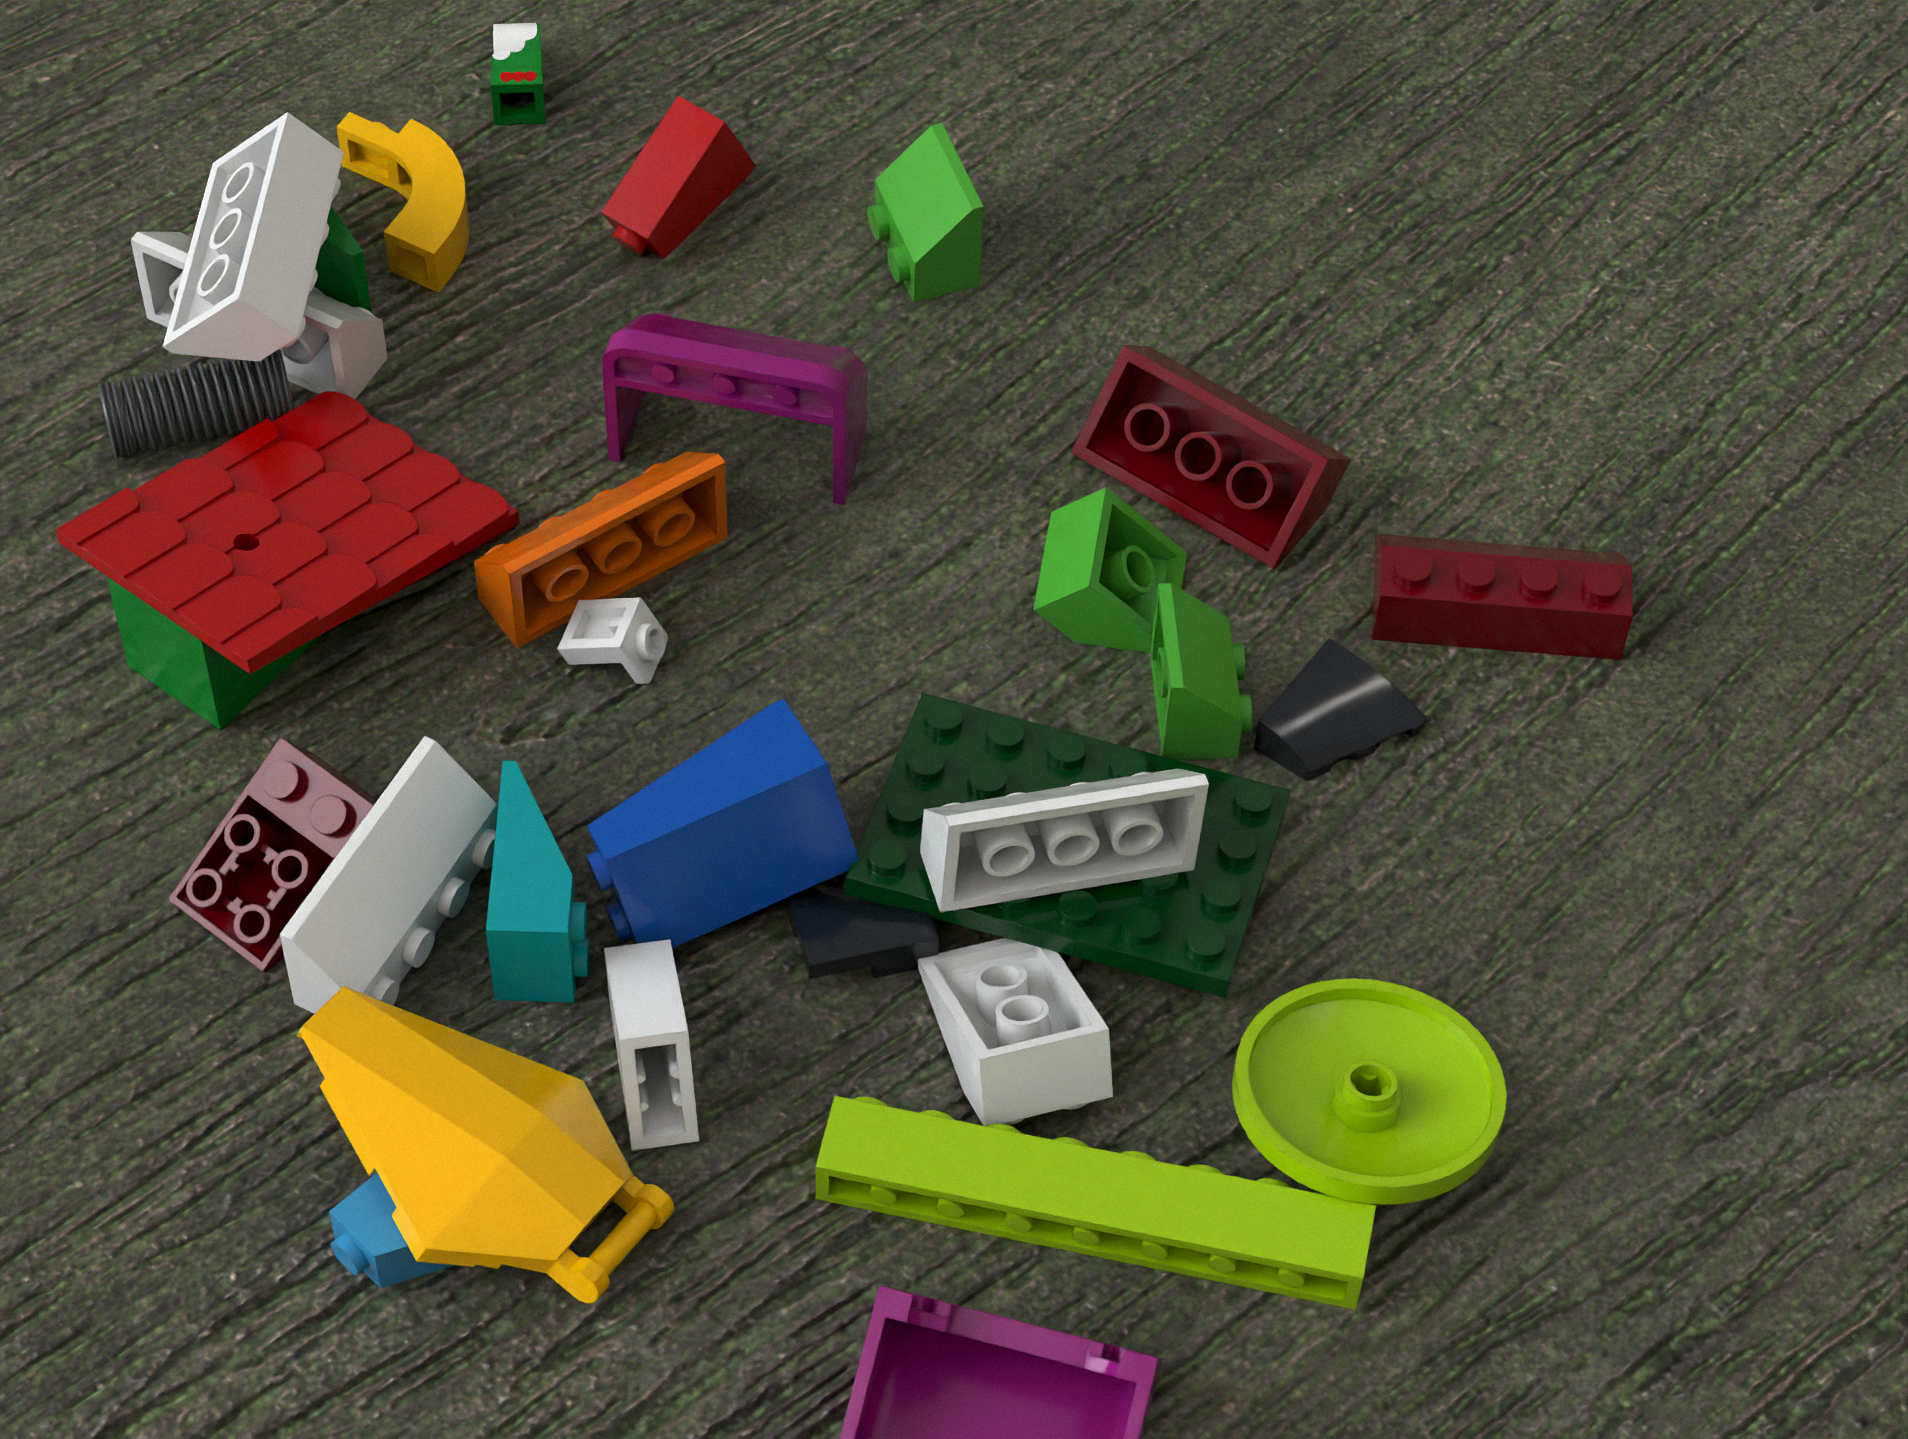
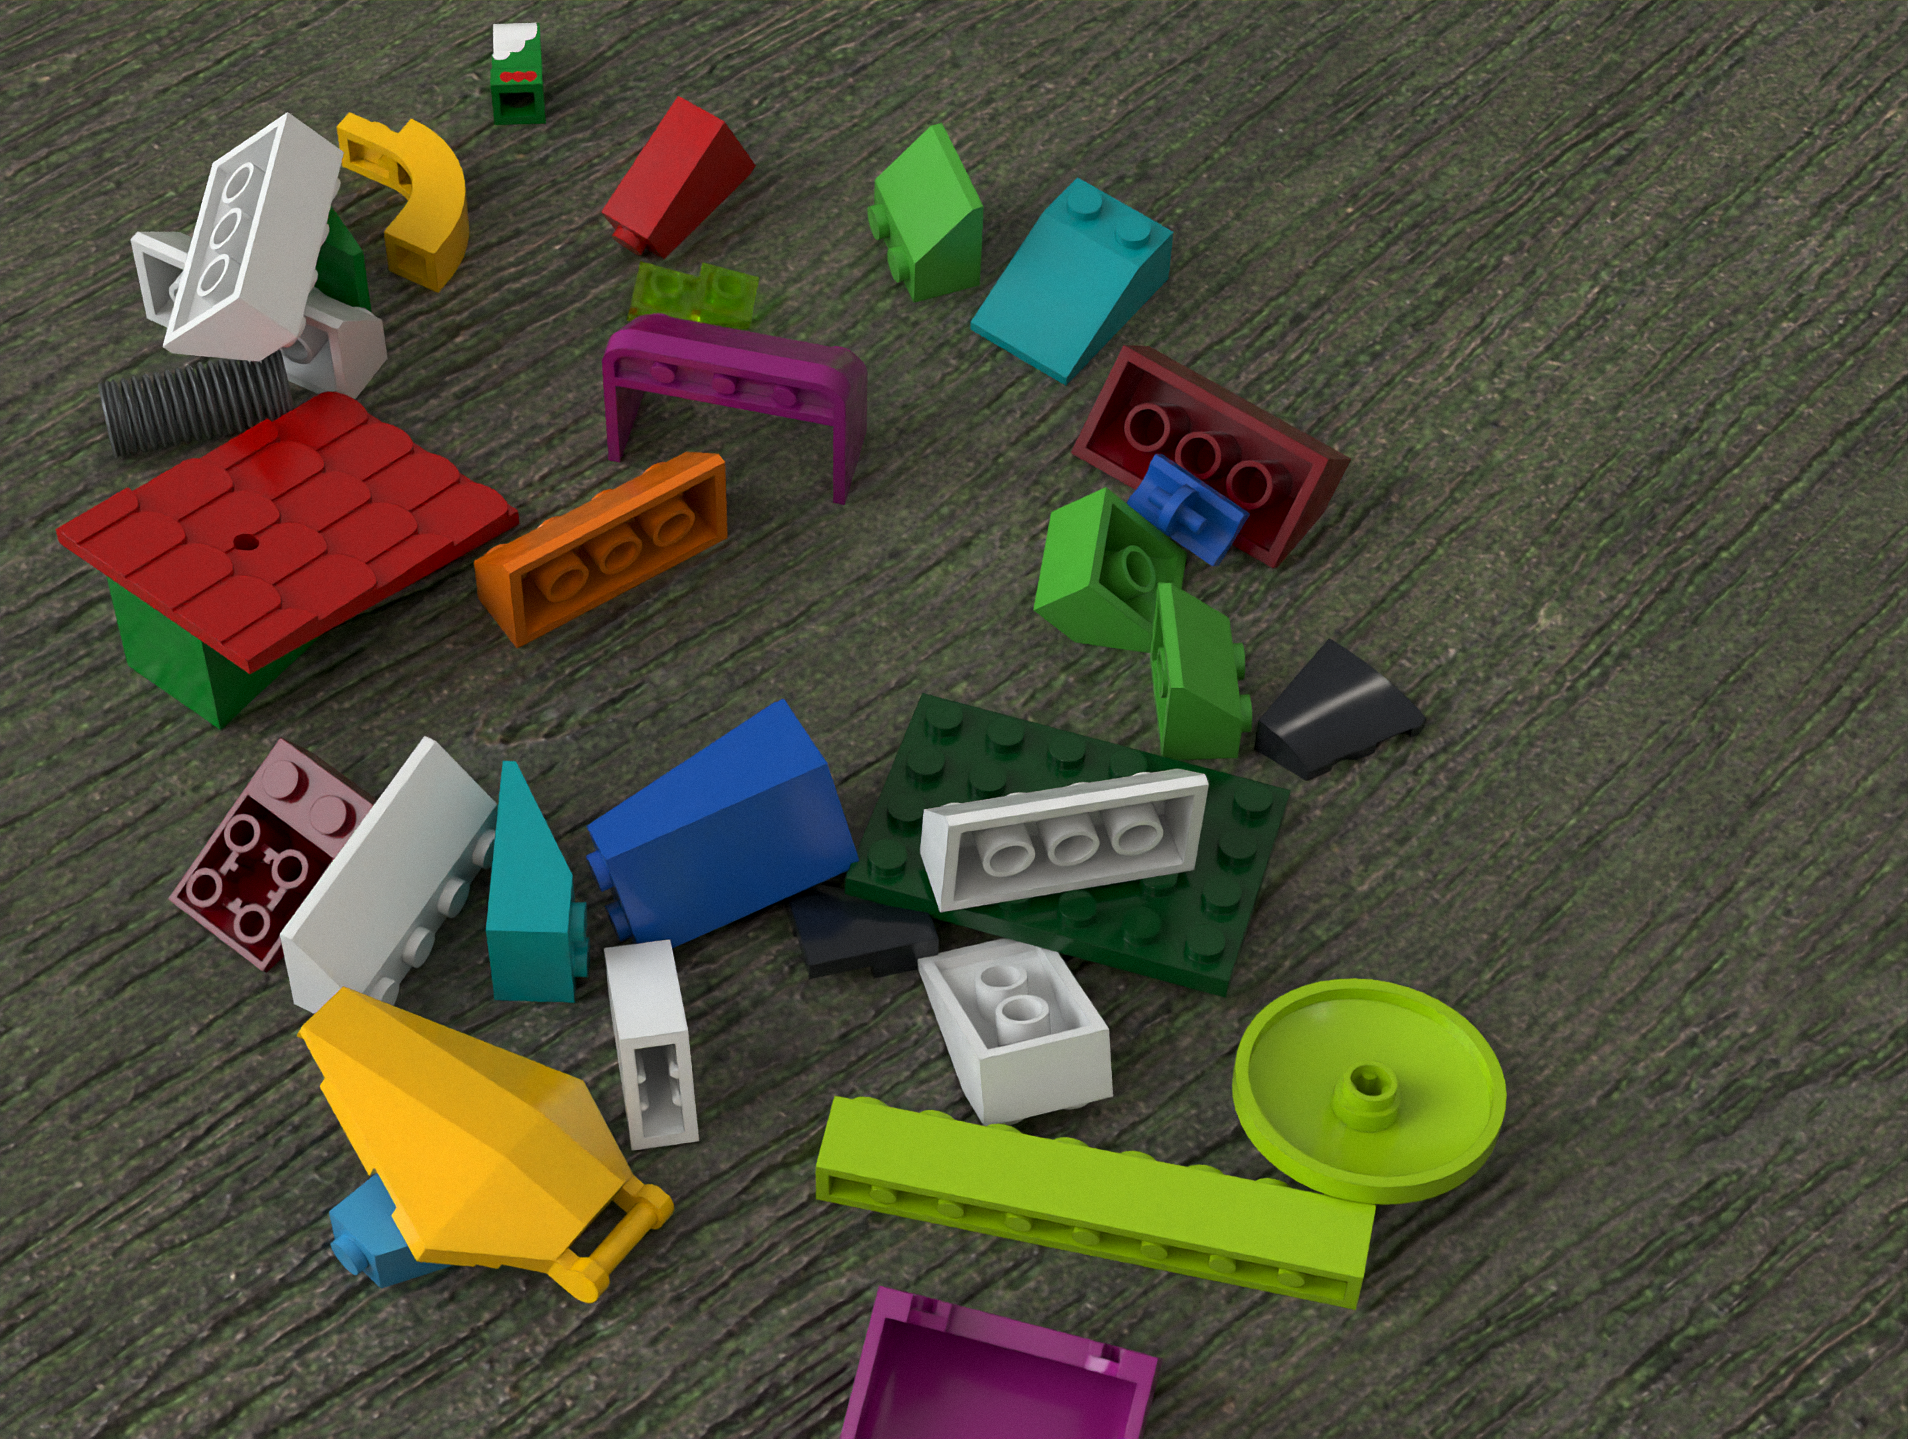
white bracket [557,597,668,684] -> none
dark red slope [1372,534,1633,660] -> none
none -> clear neon green slope [626,261,760,330]
none -> teal slope [970,177,1174,386]
none -> blue hips [1127,454,1250,566]

